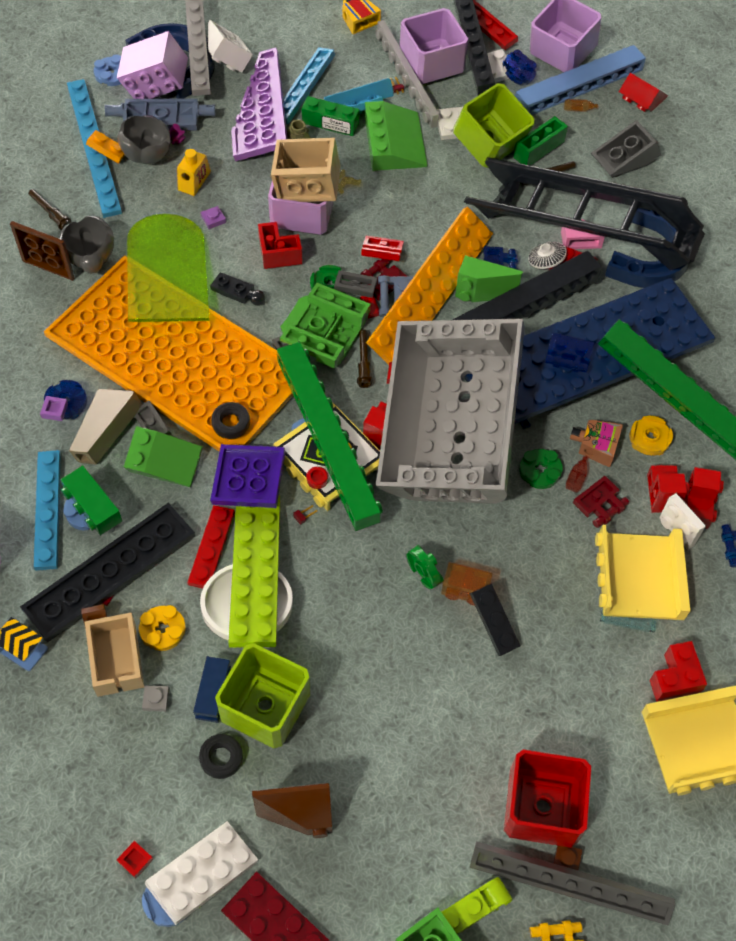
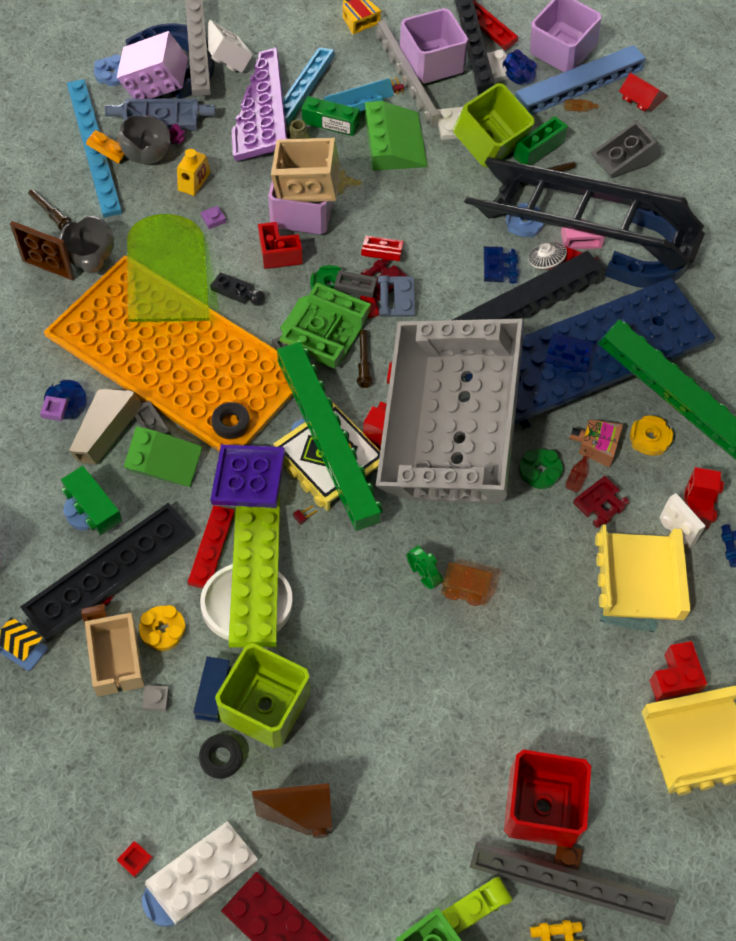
dark azure plate [34,450,61,571] -> none
red tile [306,467,328,489] -> none
light orange plate [366,206,493,365] -> none
bright green slope [455,255,523,302] -> none
black plate [469,583,521,656] -> none
red brick [647,465,689,513] -> none
none -> medium blue plate [506,203,544,238]

